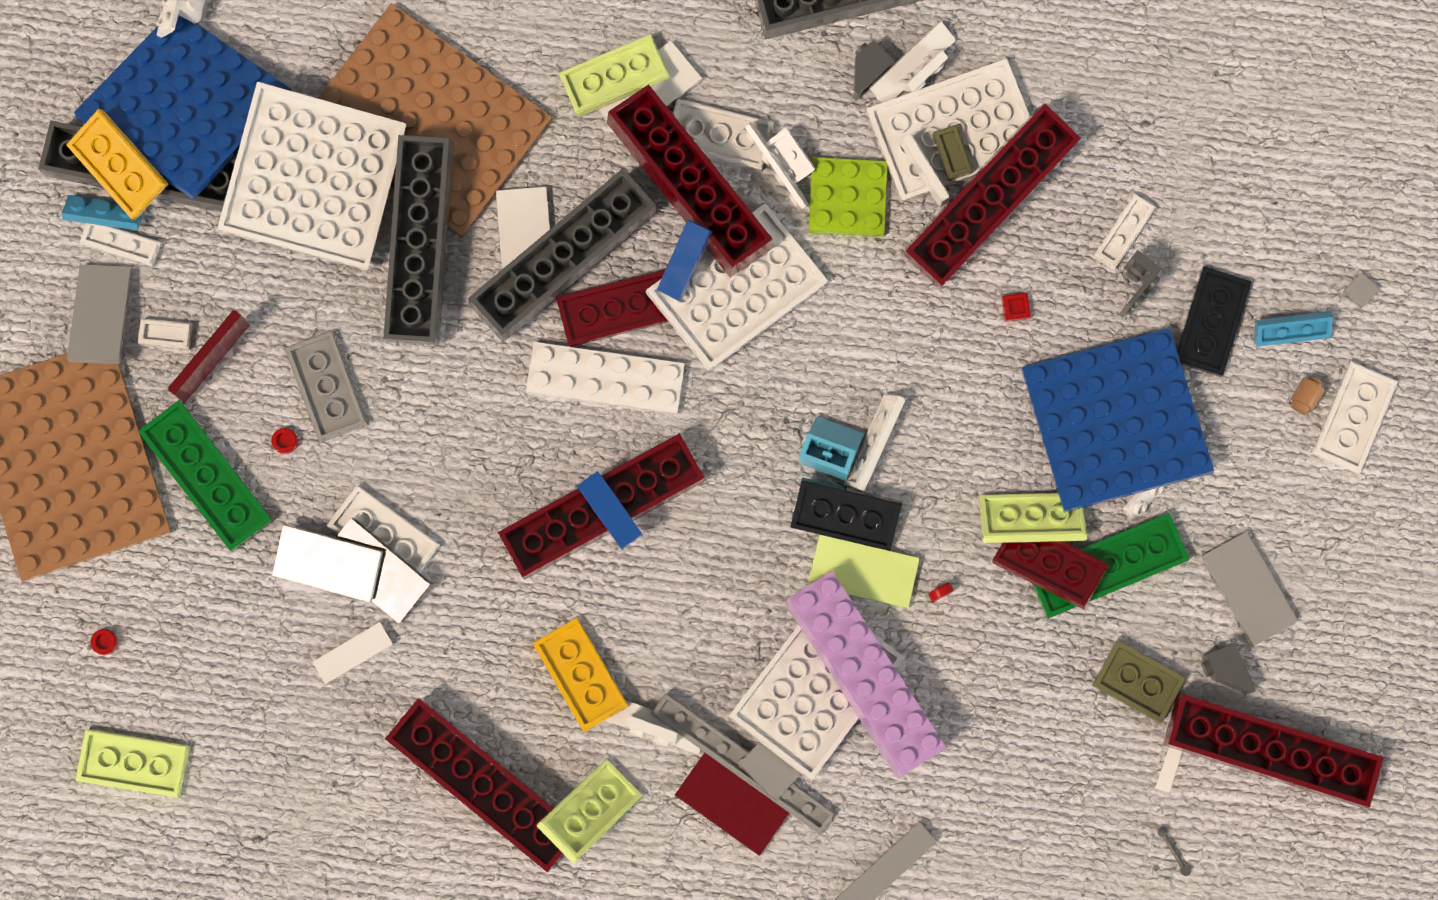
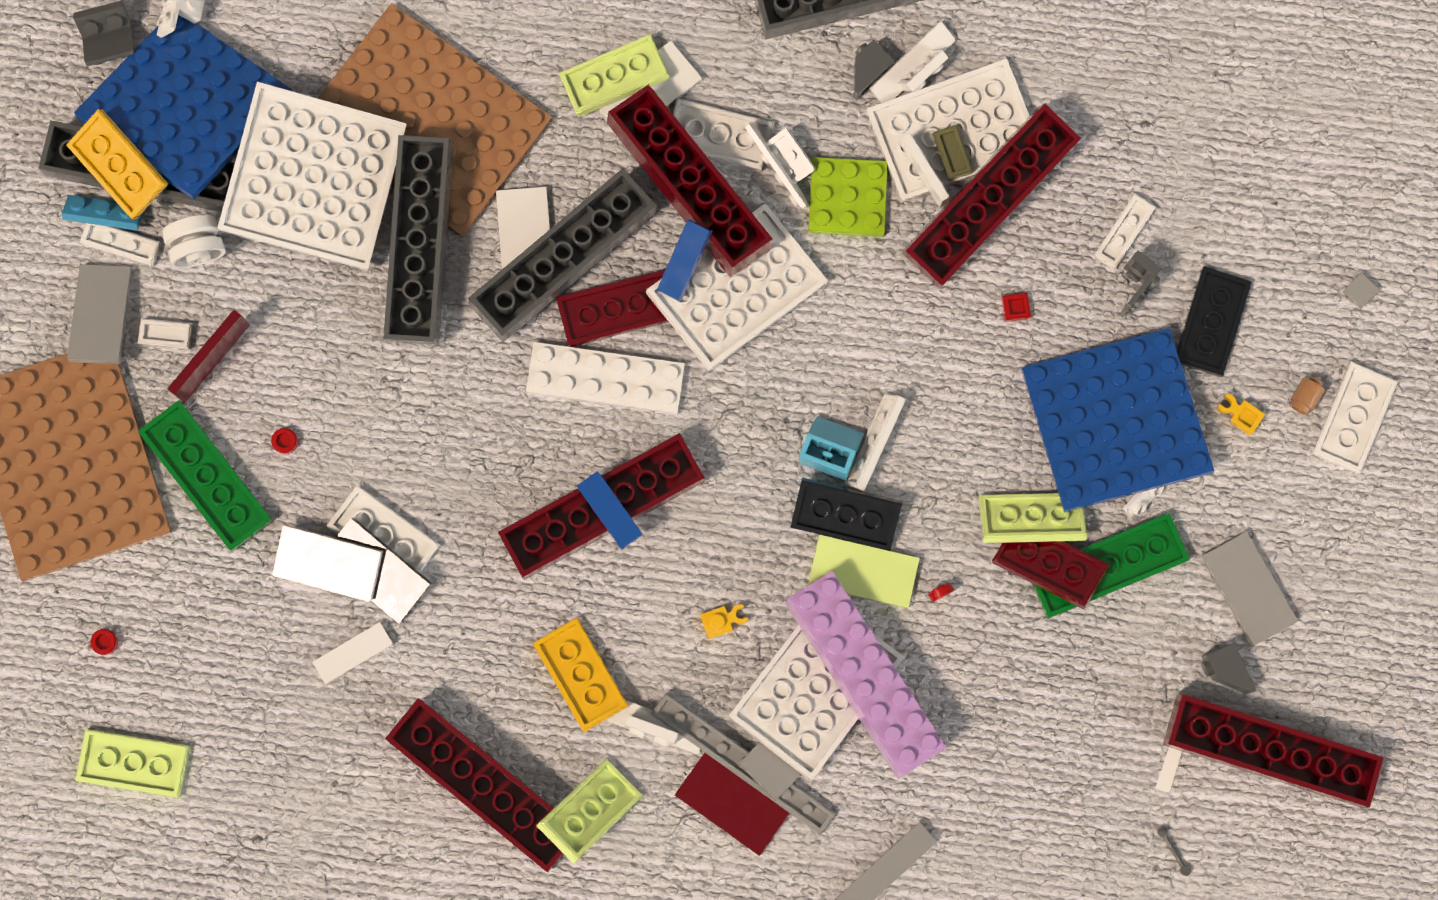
light grey tile [284,330,368,443] -> none
olive plate [1092,640,1186,724] -> none
dark azure plate [1254,311,1333,347] -> none
none -> dark grey bracket [73,0,135,66]
none -> white wheel [161,215,226,269]
none -> yellow plate [700,604,749,639]
none -> yellow plate [1216,394,1266,436]

